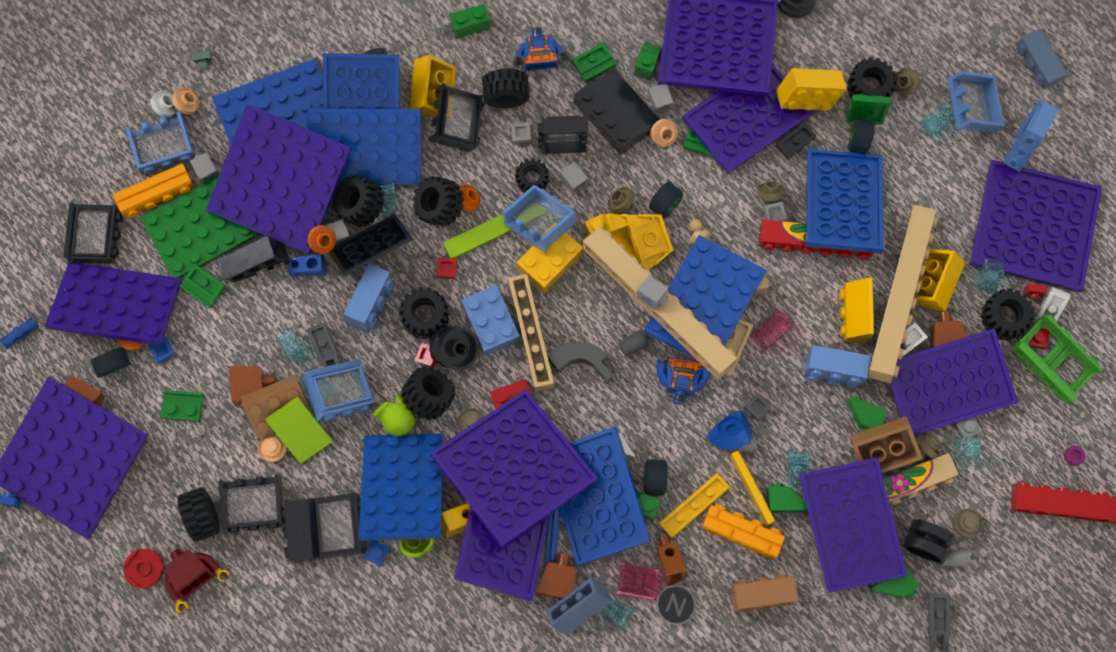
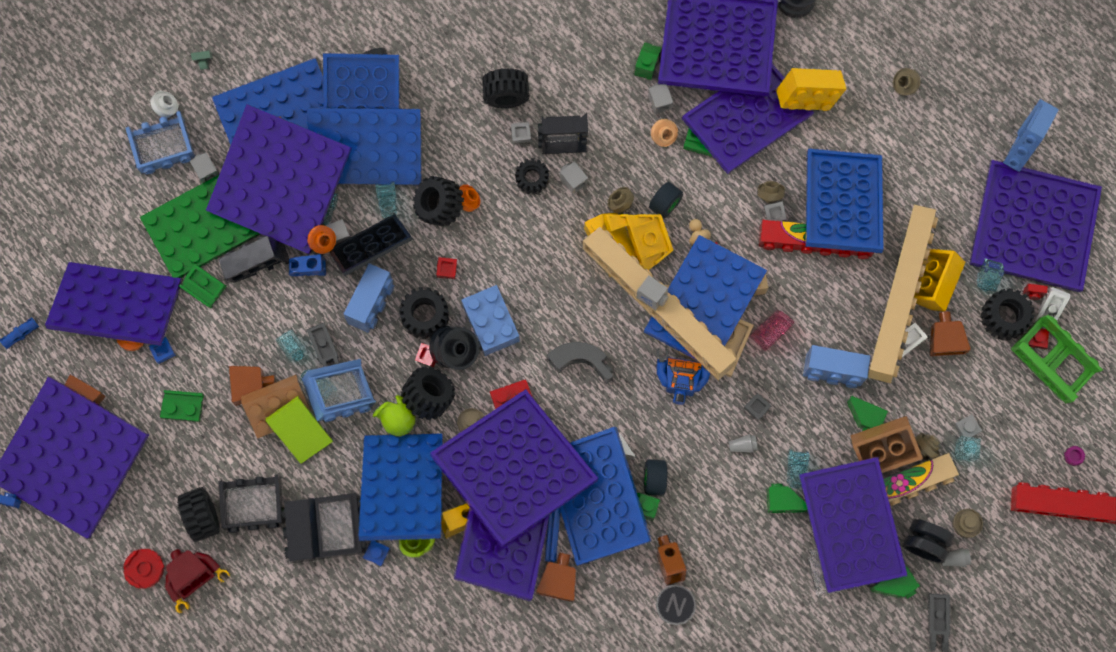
window [63,202,122,264] -> none
black wheel [91,347,130,378] -> none
light orange brick [113,163,195,218] -> none
light nougat plate [172,87,199,115] -> none
light nougat plate [258,433,287,463] -> none
black tyre [333,175,384,227] -> none
yellow slope [409,54,456,118] -> none
window [429,83,484,152] -> none
lime tile [443,203,549,259] -> none
green brick [449,4,490,39] -> none
medium blue window [502,185,577,254] -> none
tan brick [508,274,554,393] -> none
torso [513,27,570,71] -> none
yellow brick [516,223,583,293] -> none
sand blue brick [547,577,612,635] -> none
green plate [572,42,617,83] -> none
black slope [573,70,660,156] -> none
clear light blue piece [597,598,635,629] -> none
clear pink brick [616,563,661,601] -> none
dark grey piece [618,330,649,356] -> none
yellow tile [659,473,730,539] -> none
light orange brick [701,504,785,560] -> none
blue hat [707,410,753,450] -> none
yellow tile [730,451,775,526] -> none
medium nougat brick [730,574,799,613] -> none
black plate [776,122,816,160] -> none
yellow slope [839,278,874,343] -> none
green plate [846,94,891,125] -> none
black tyre [847,57,897,98] -> none
black wheel [848,118,875,154] -> none
dark purple plate [889,328,1018,435] -> none
clear light blue piece [919,104,955,138] -> none
medium blue window [947,71,1005,133] -> none
sand blue brick [1017,29,1067,90] -> none

